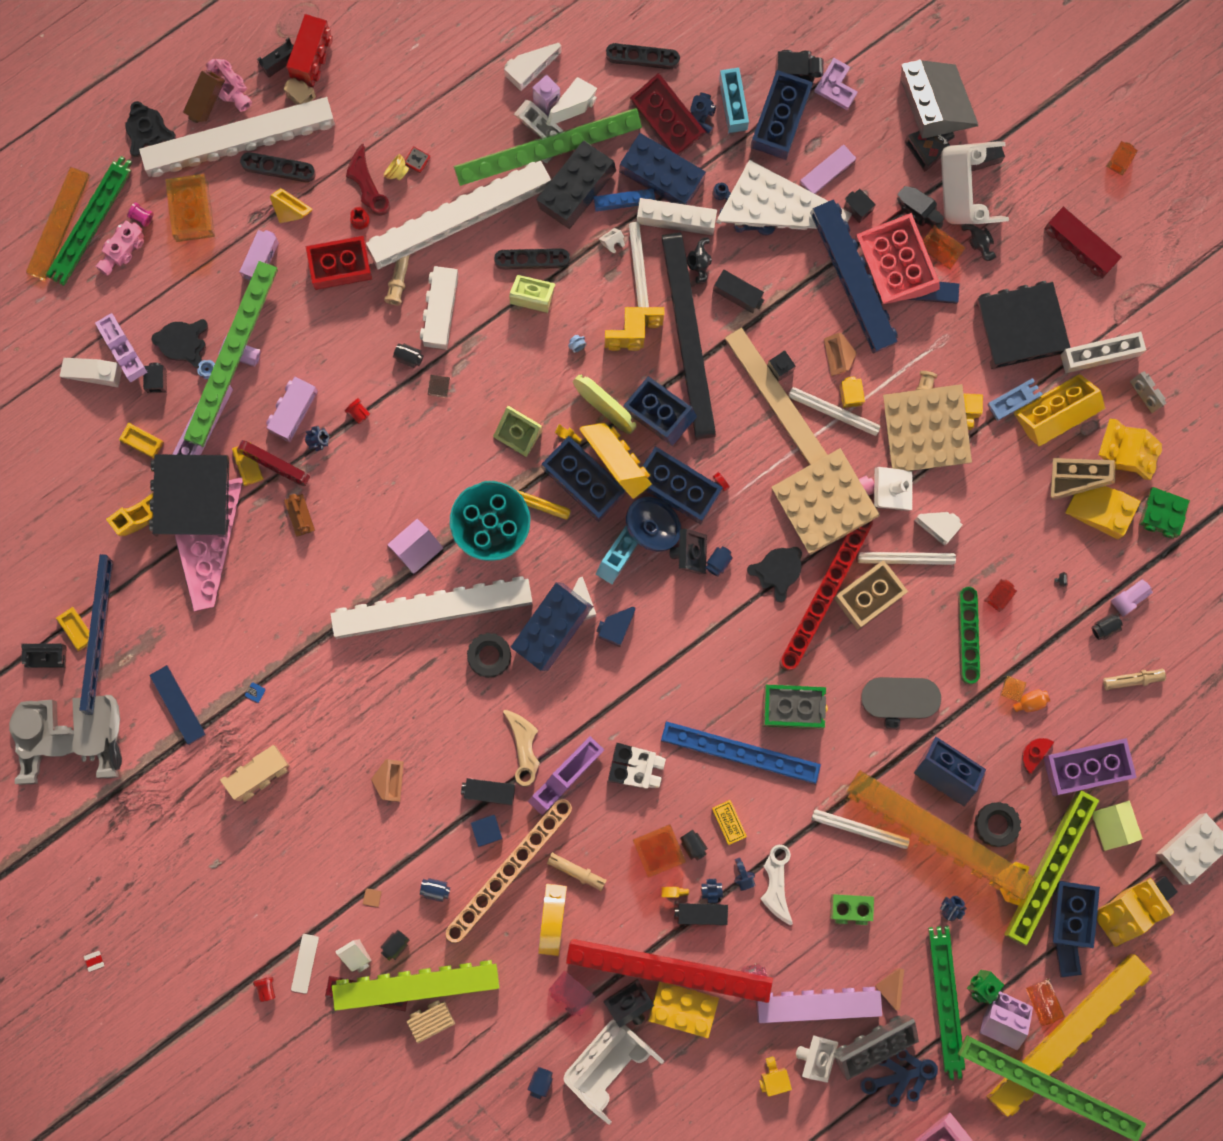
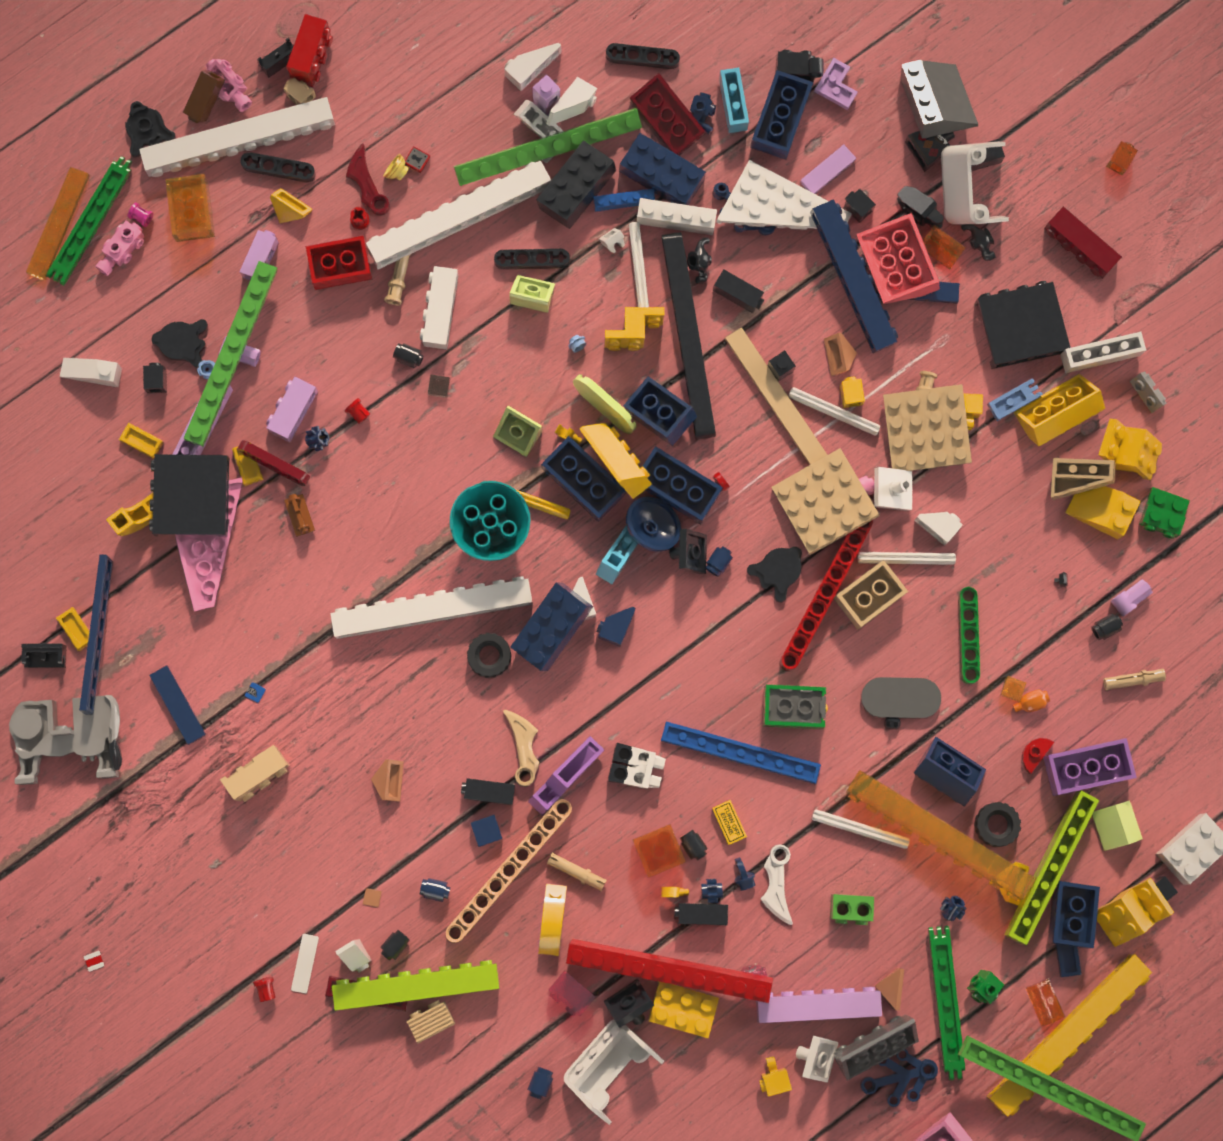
lavender slope [95,313,147,382] -> none
lavender slope [387,519,443,574] -> none
lavender slope [980,992,1033,1050] -> none
clear red brick [984,579,1017,612] -> none

